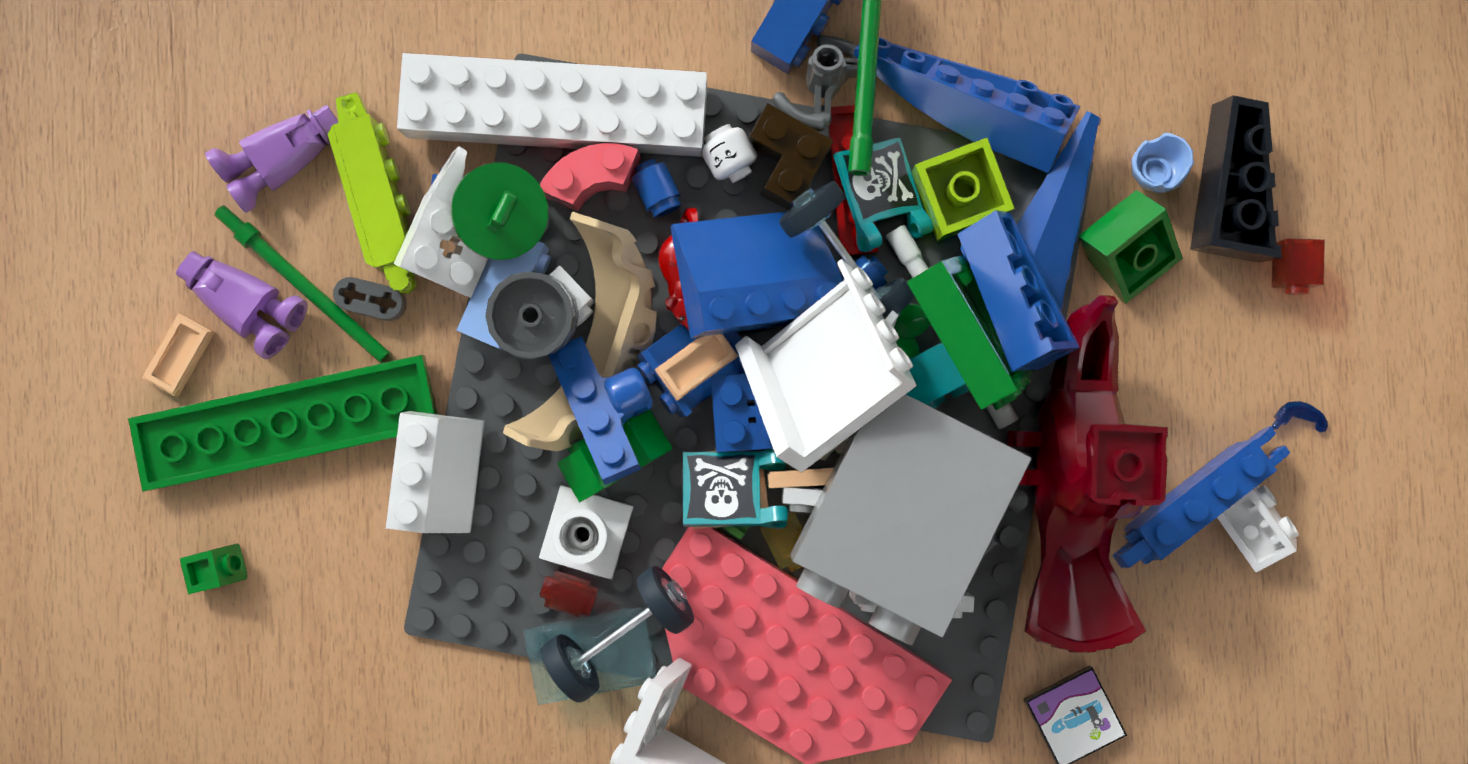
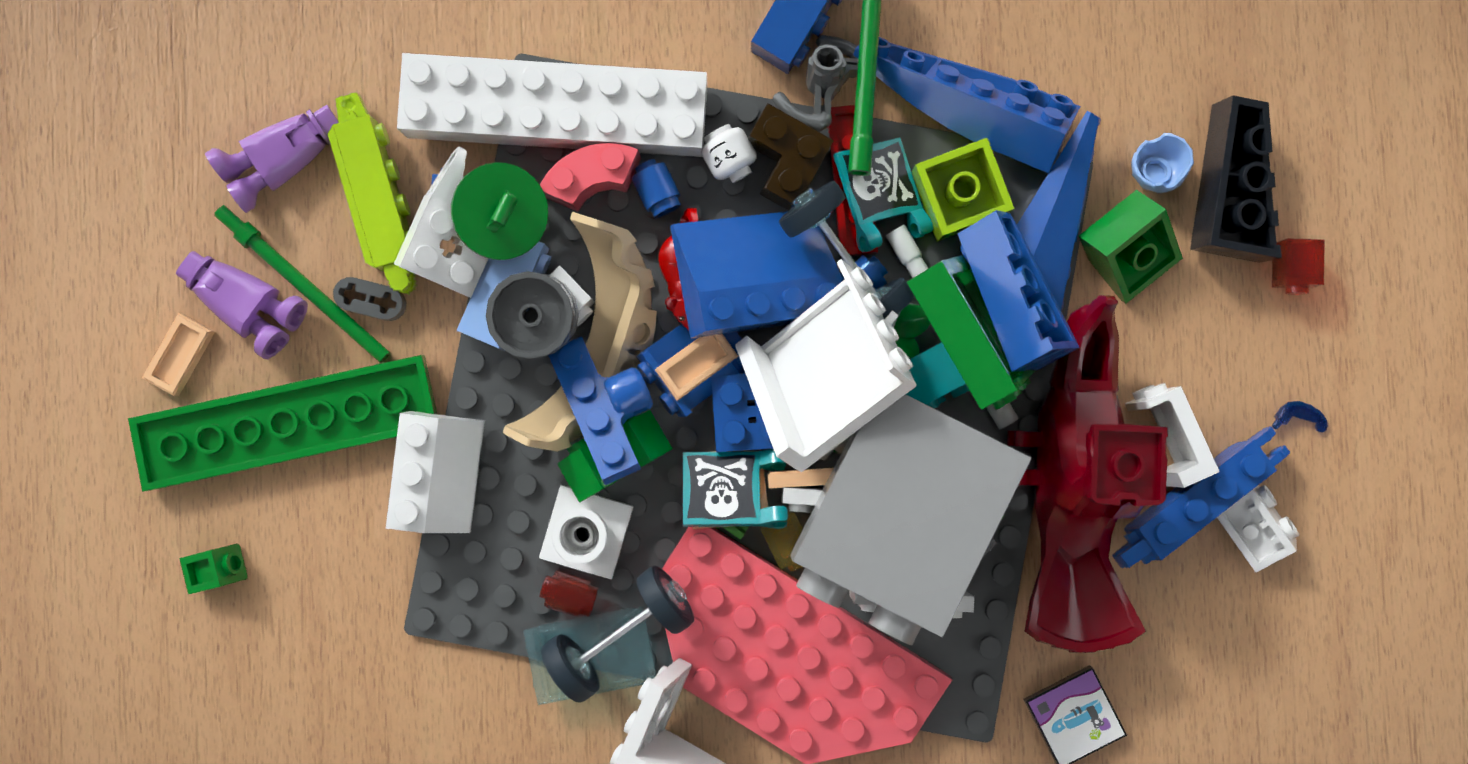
none -> white panel [1125,383,1220,488]

